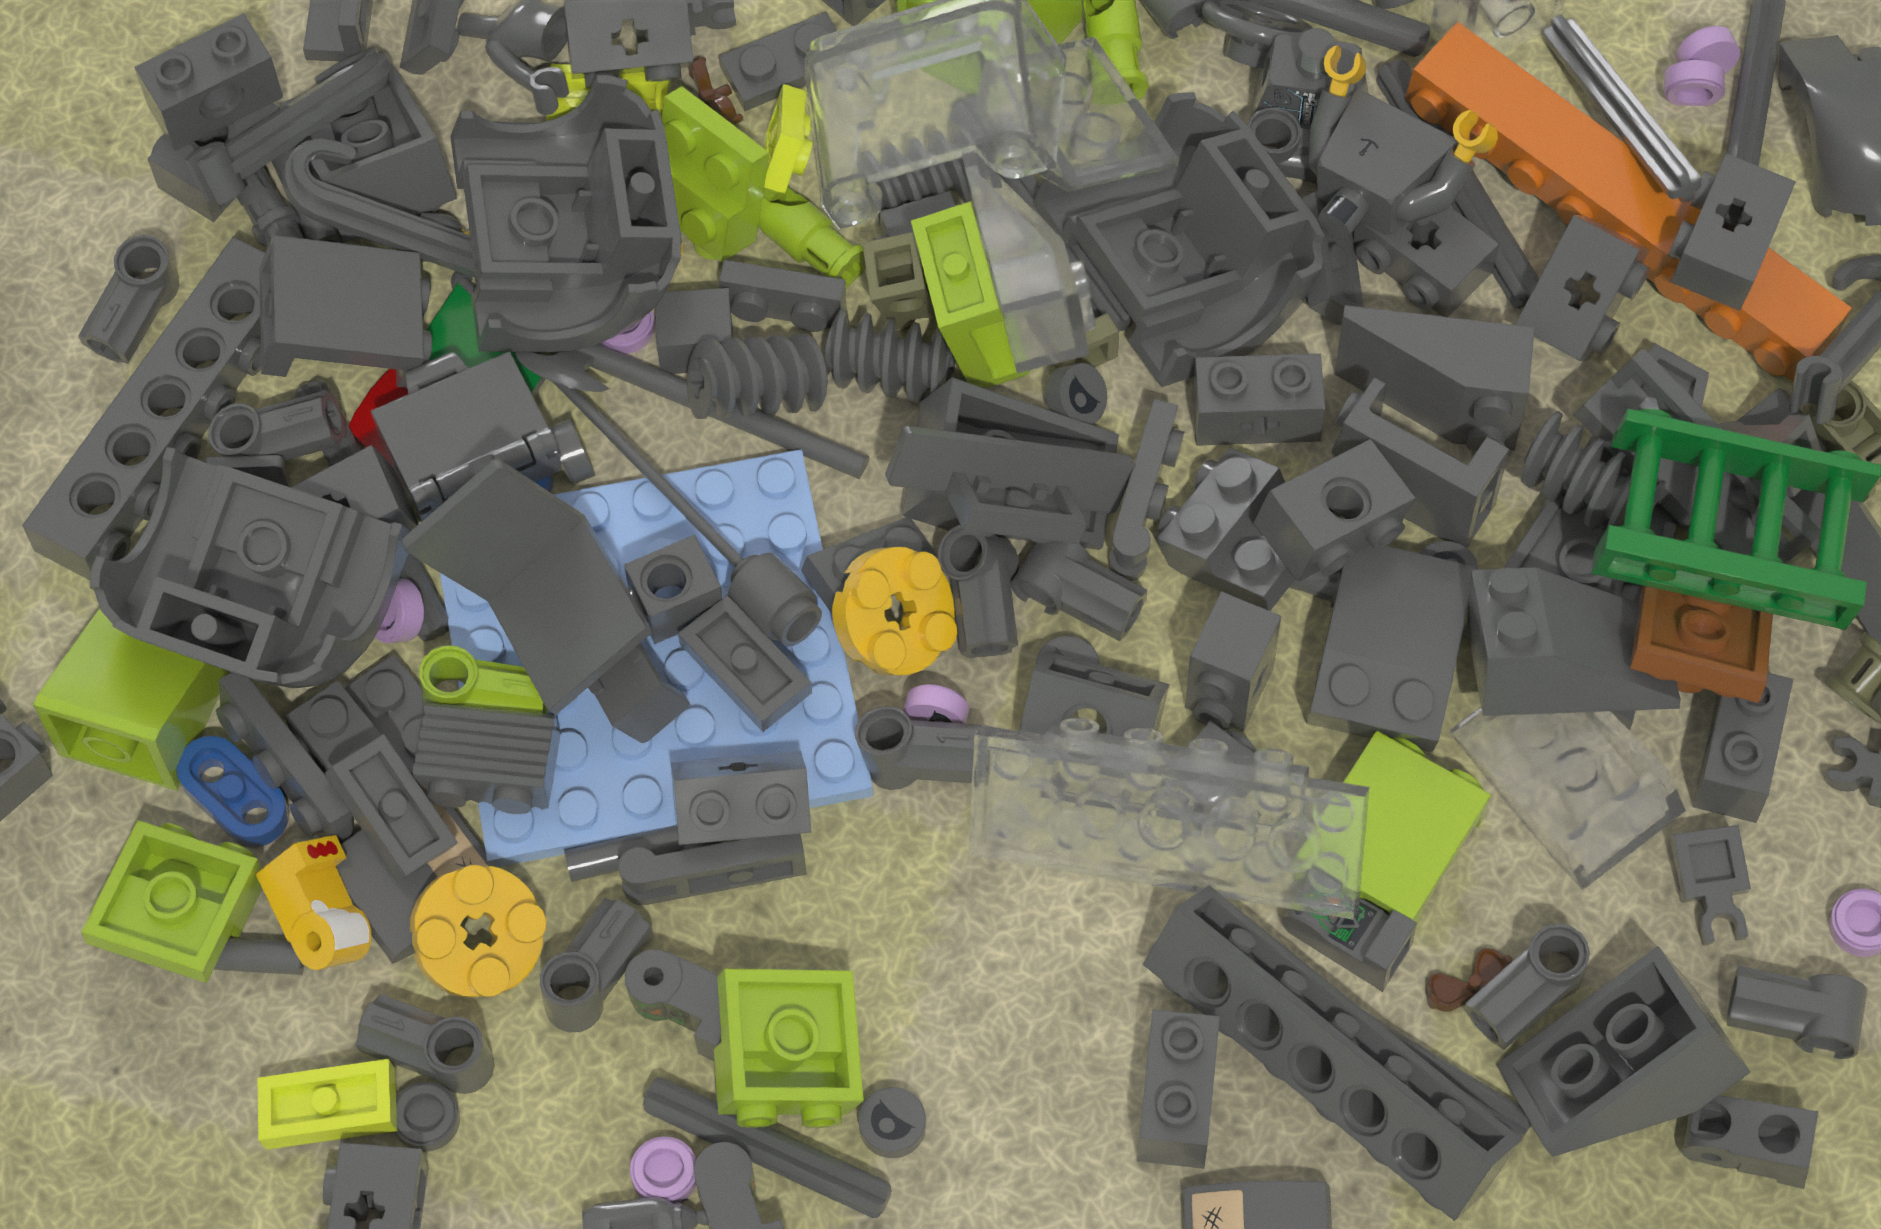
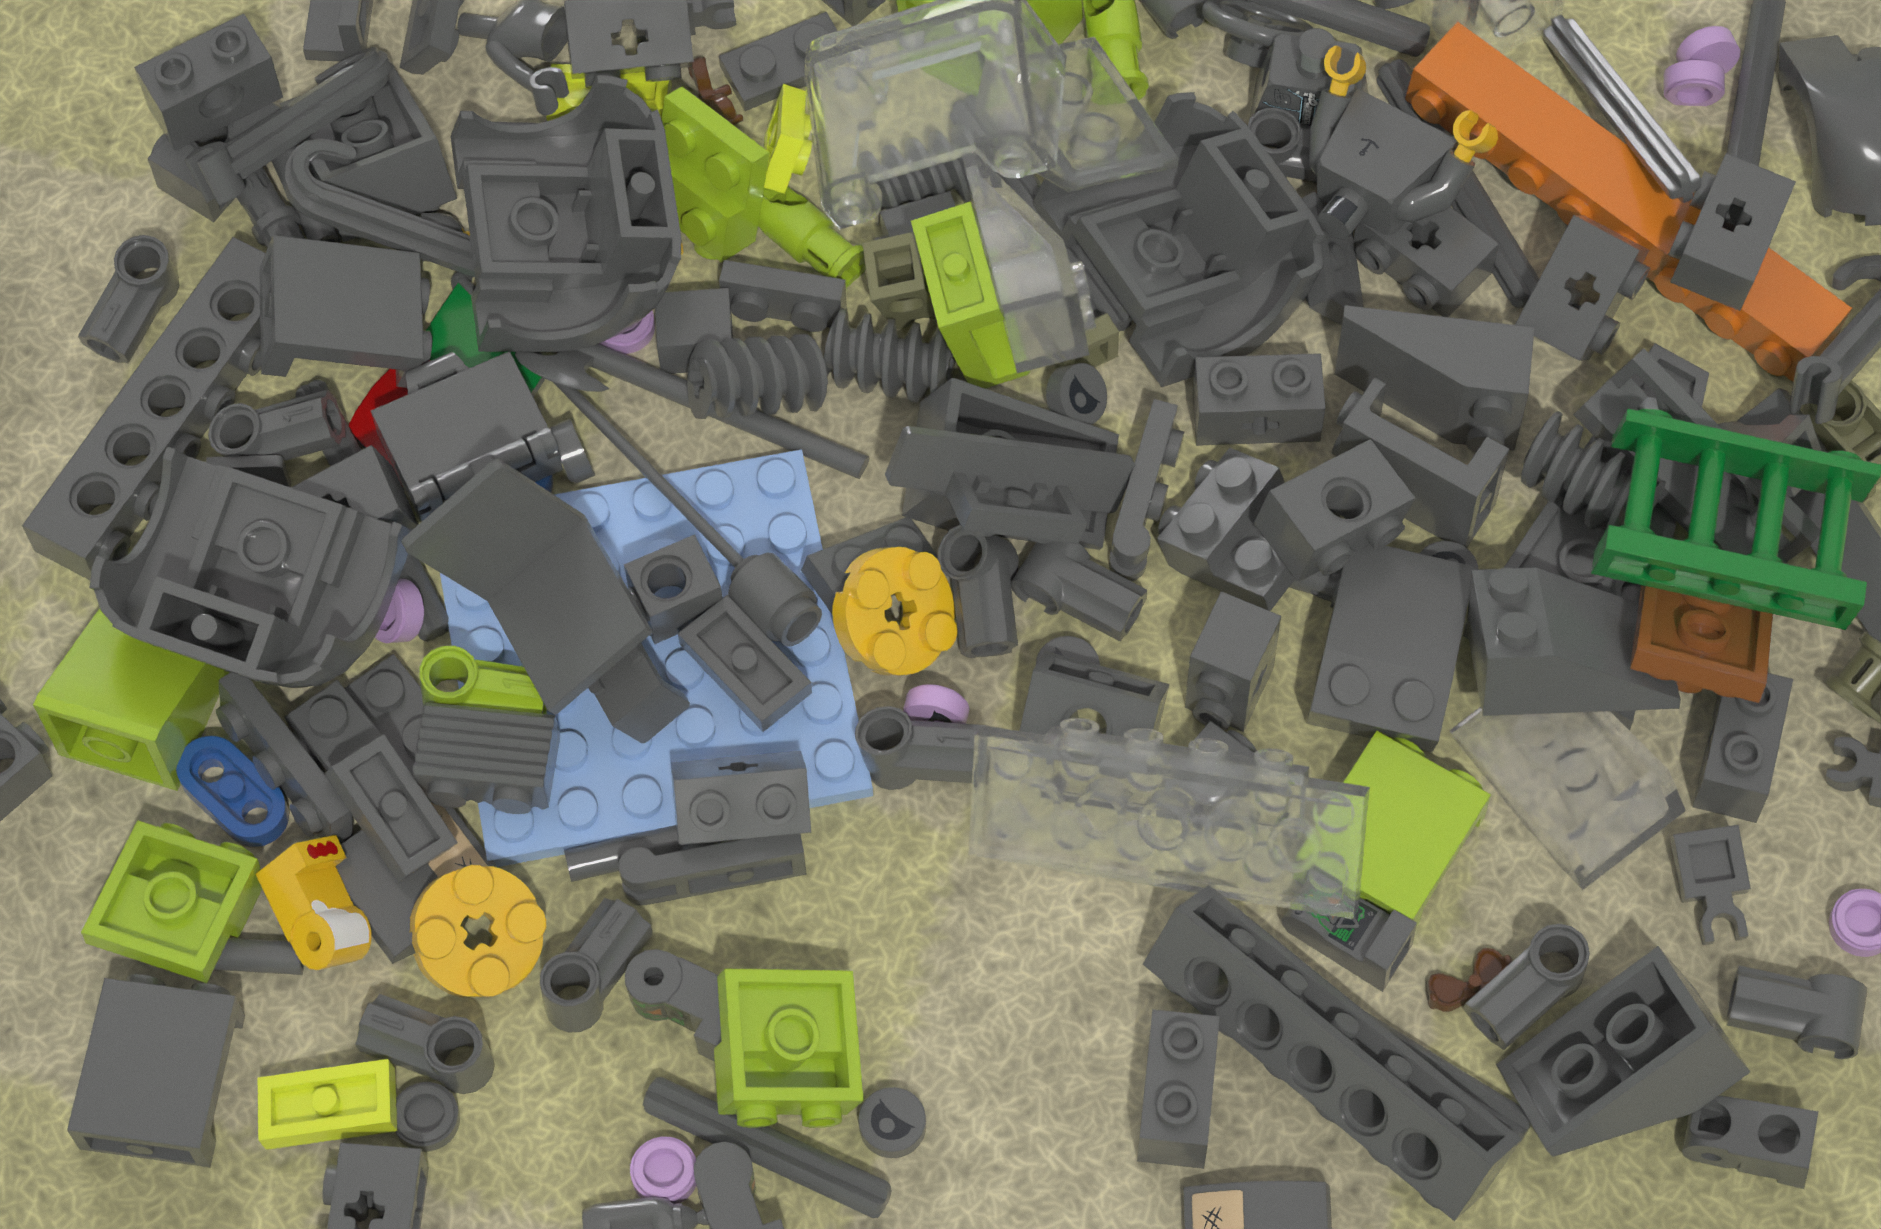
none -> dark grey panel [67,974,245,1168]

